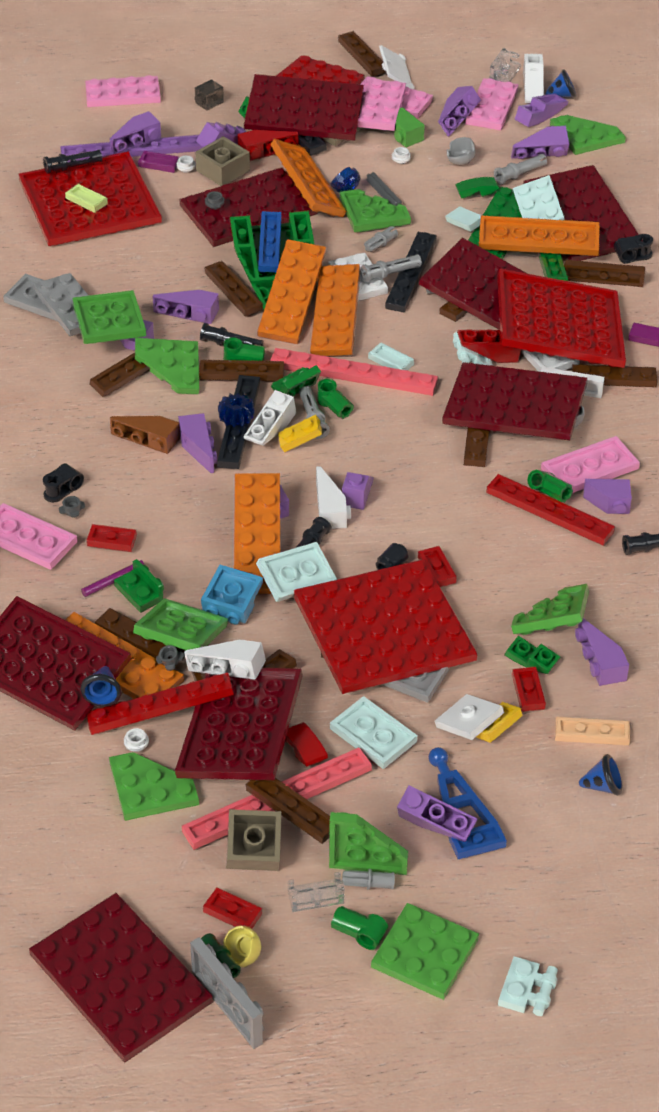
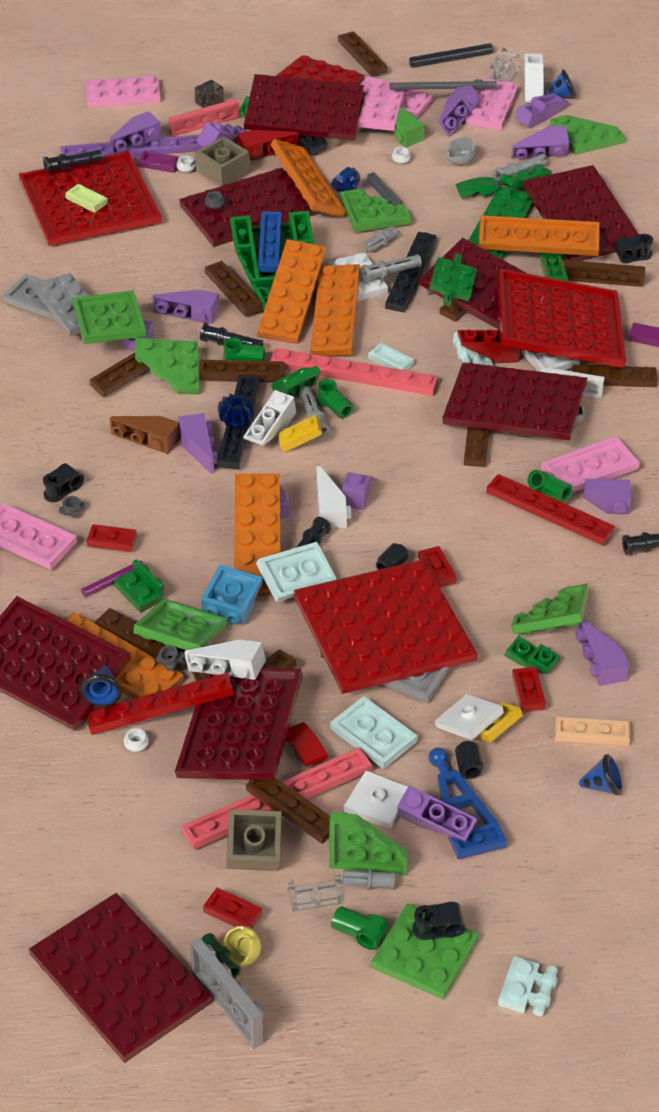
bright green plate [109,752,199,821] -> none
white door [379,45,414,90] -> none
light aqua tile [445,206,482,232] -> none
light aqua plate [513,175,565,220] -> none
none -> coral plate [168,99,240,137]
none -> white plate [344,771,408,830]
none -> dark grey bar [389,79,497,91]
none -> black axle [409,43,494,68]
none -> black piece [412,901,466,940]
none -> green plate [429,254,477,306]
none -> black brick [455,741,484,779]
none -> green plate [499,165,552,190]

